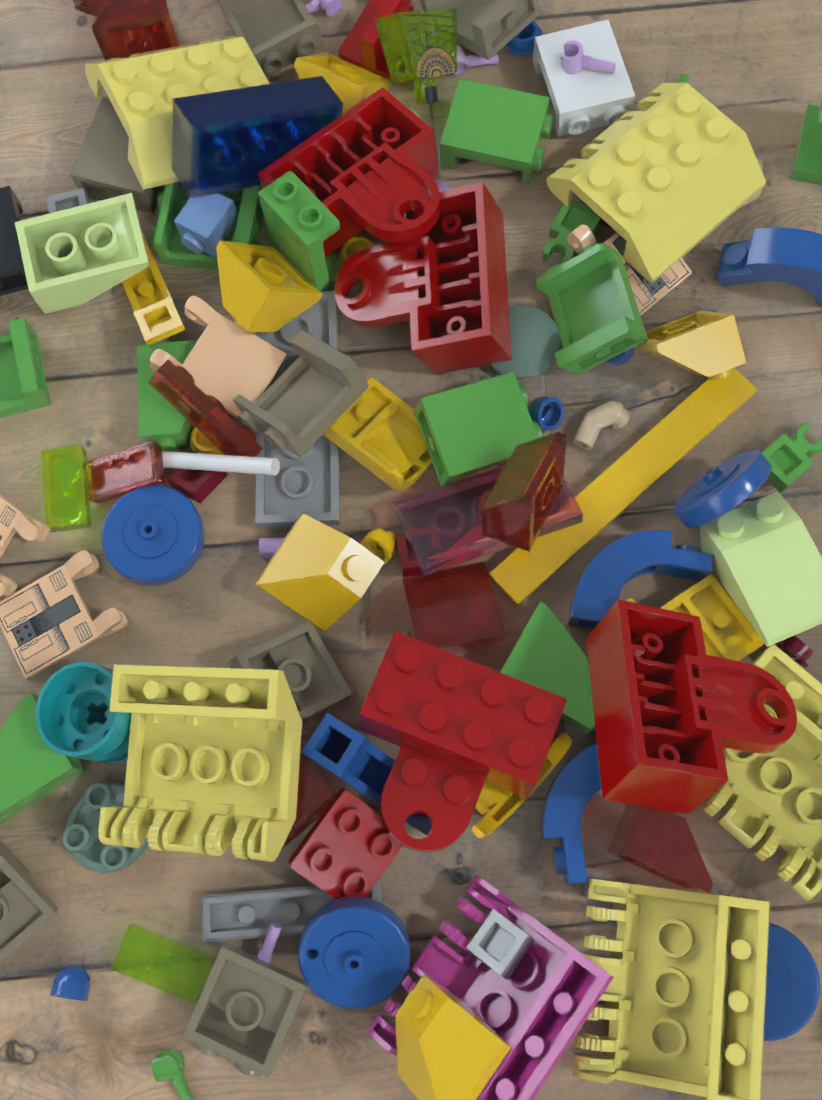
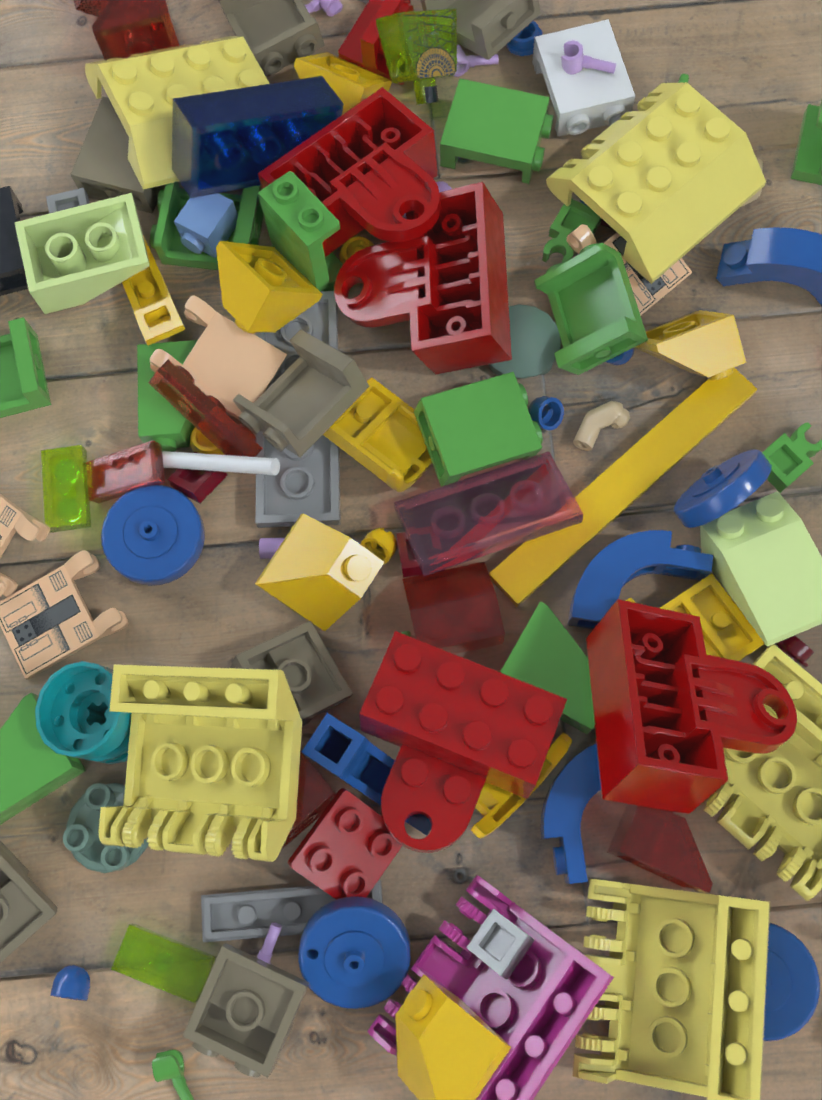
clear red slope [477,432,567,552] -> none

